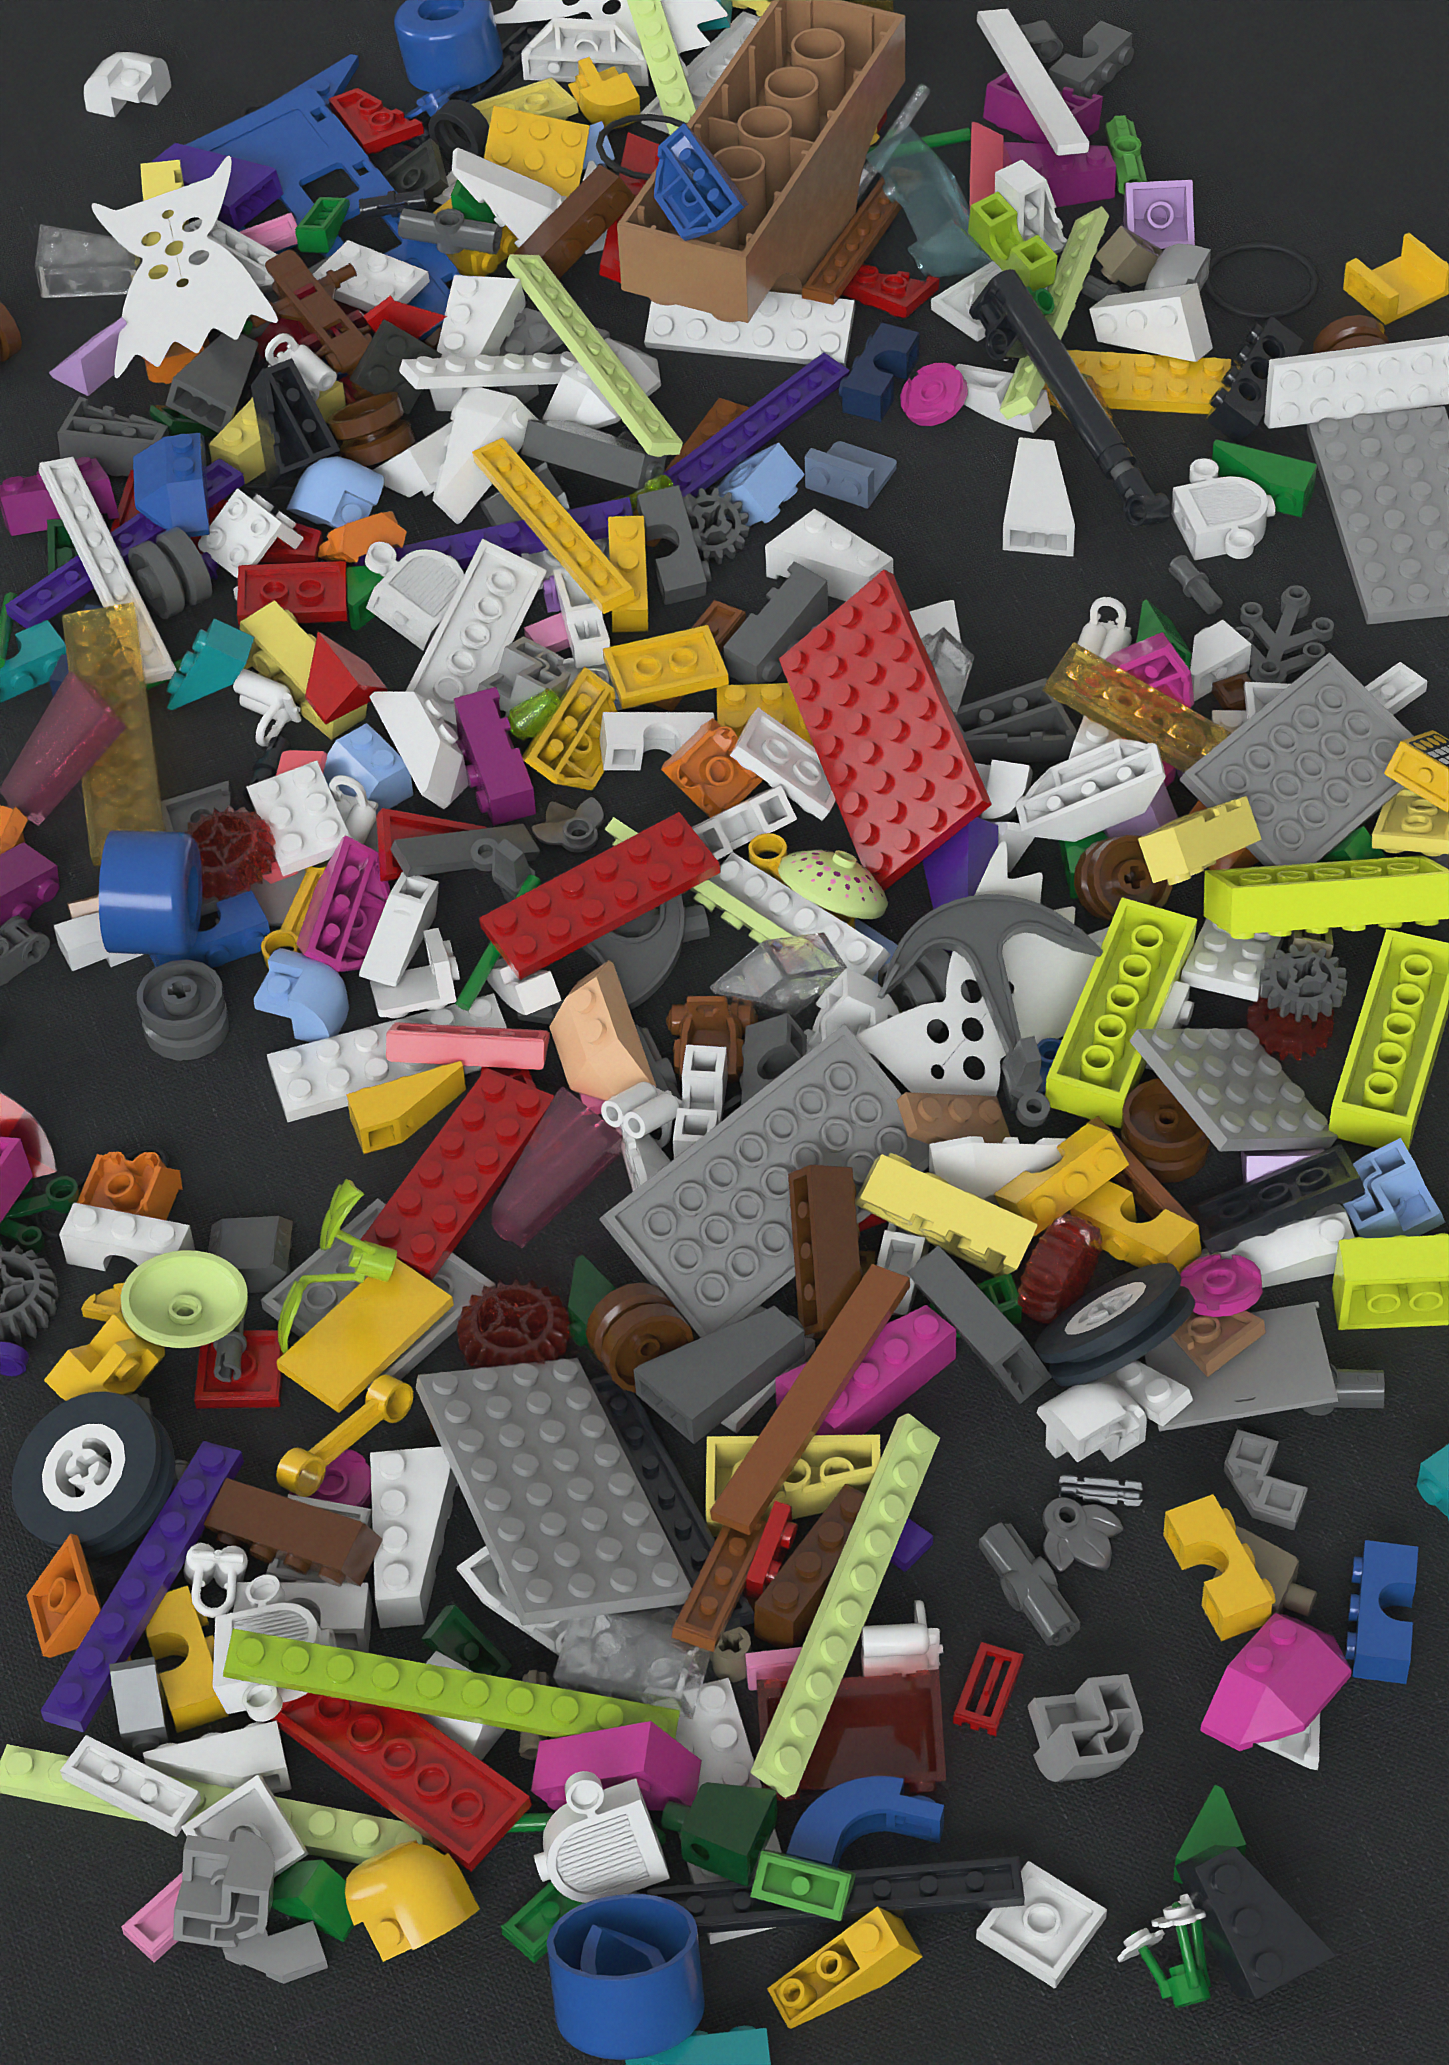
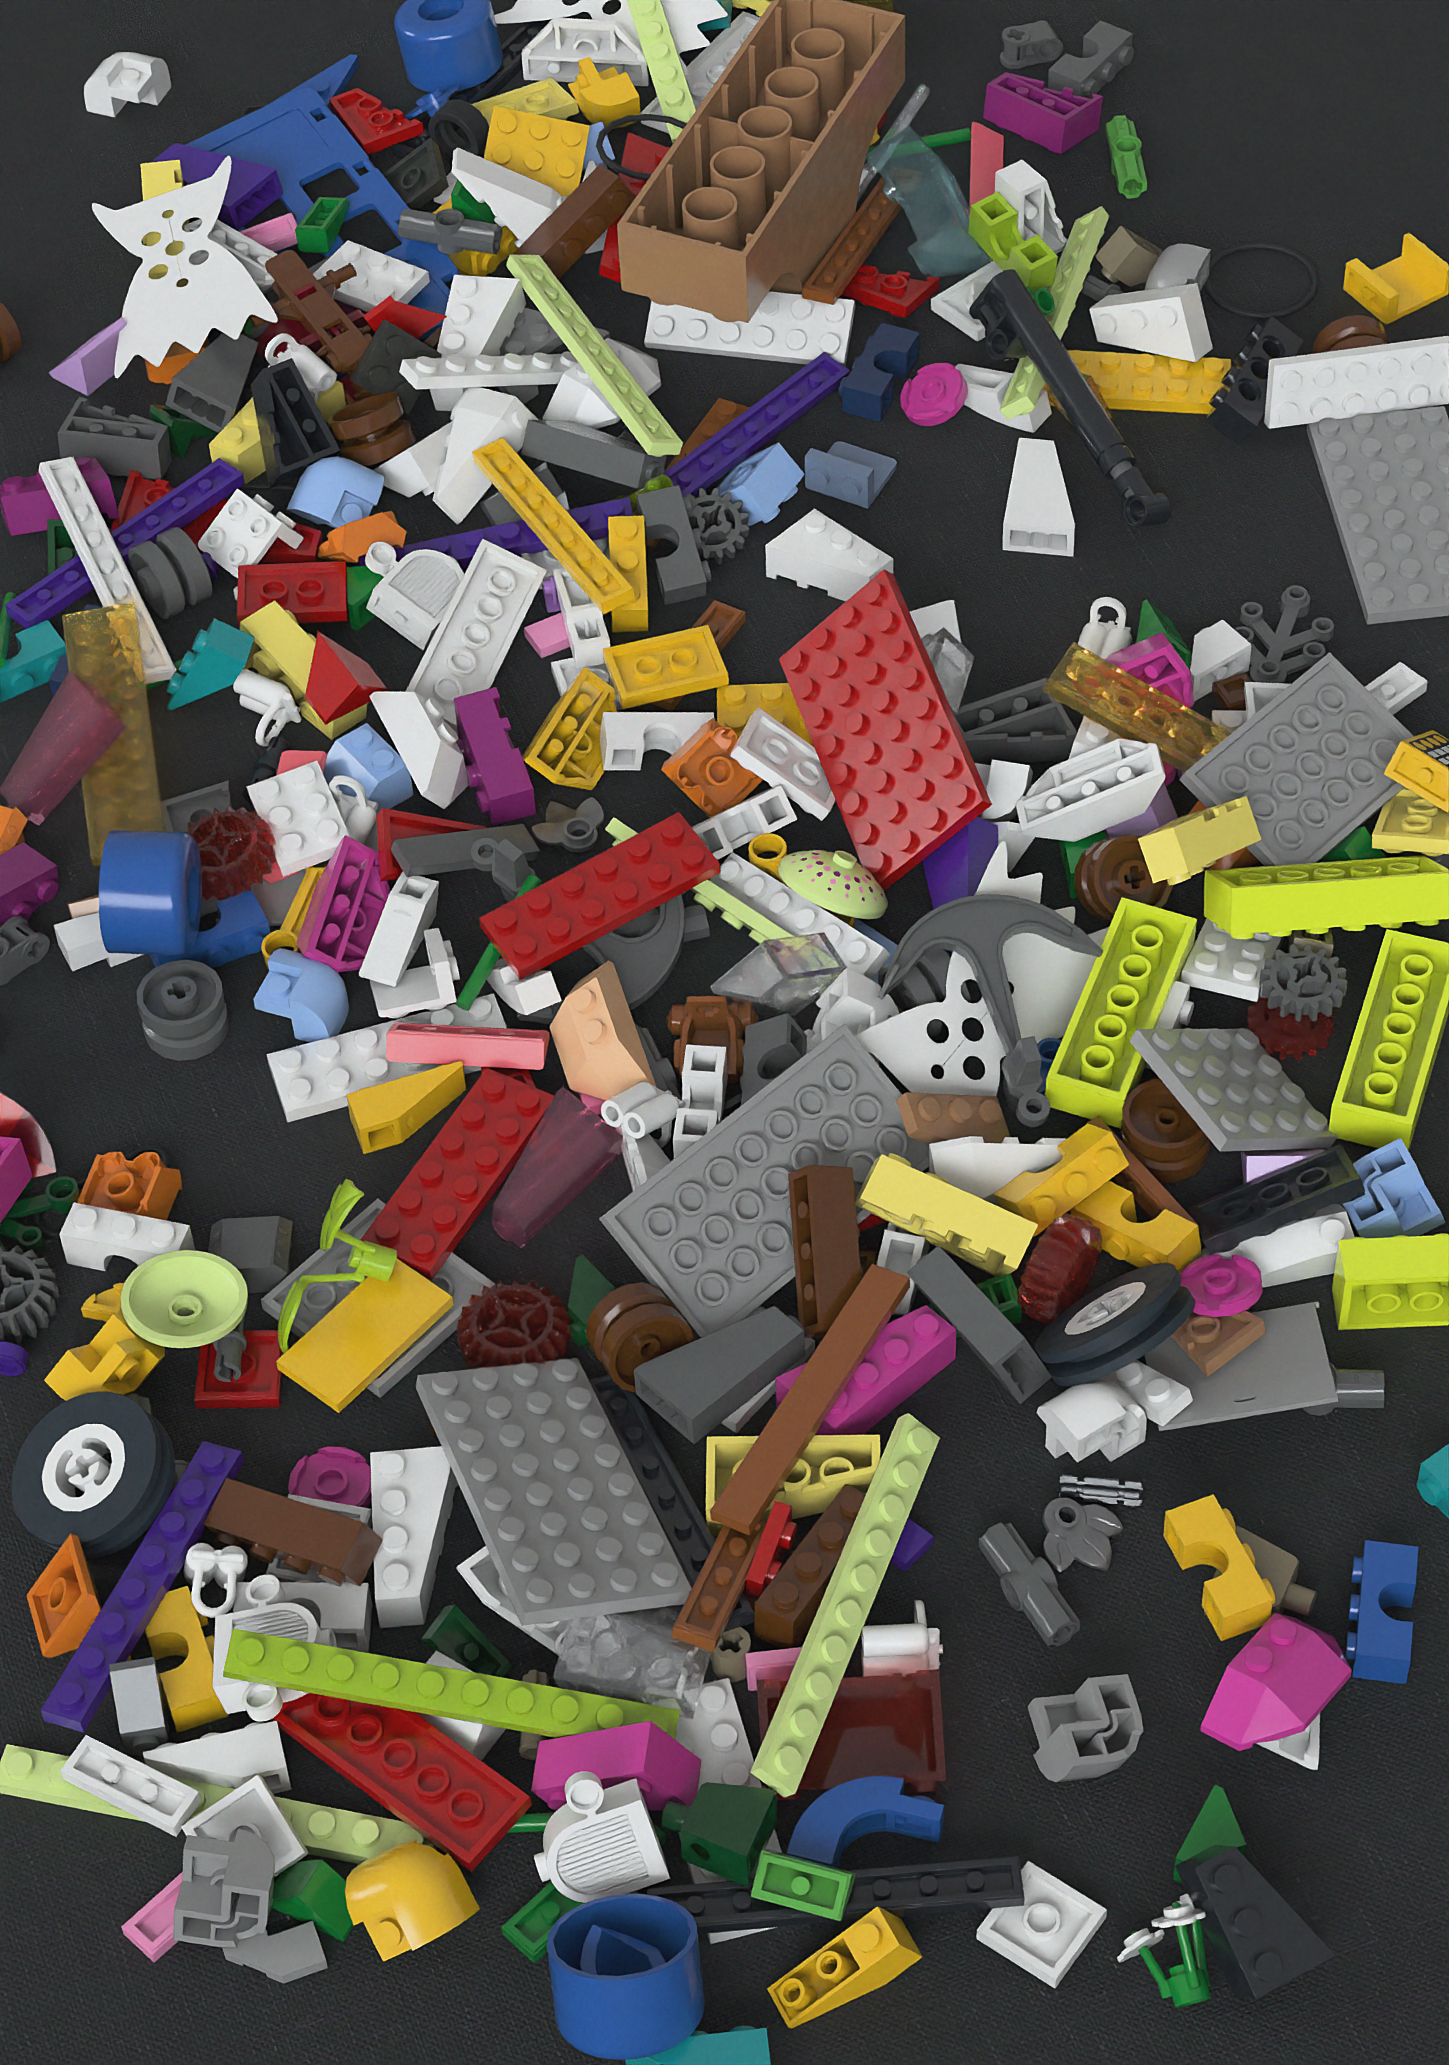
clear wedge [35,224,143,298] -> none
blue wedge [133,433,210,537] -> none
yellow piece [276,1374,413,1497] -> none
black pin [359,189,428,220] -> none
light grey brick [477,636,571,728] -> none
clear neon green cone [507,688,561,740] -> none
blue wedge [654,123,749,241] -> none
dark grey wedge [723,561,828,685] -> none
red tile [953,1642,1024,1736] -> none
white tile [977,9,1089,156] -> none
magenta wedge [1003,142,1116,208] -> none
lavender slope [1123,180,1195,249] -> none
dark grey axle [1168,555,1222,614] -> none
white piece [1171,458,1275,560] -> none
green slope [1212,439,1317,518] -> none
light grey tile [1224,1429,1308,1530] -> none

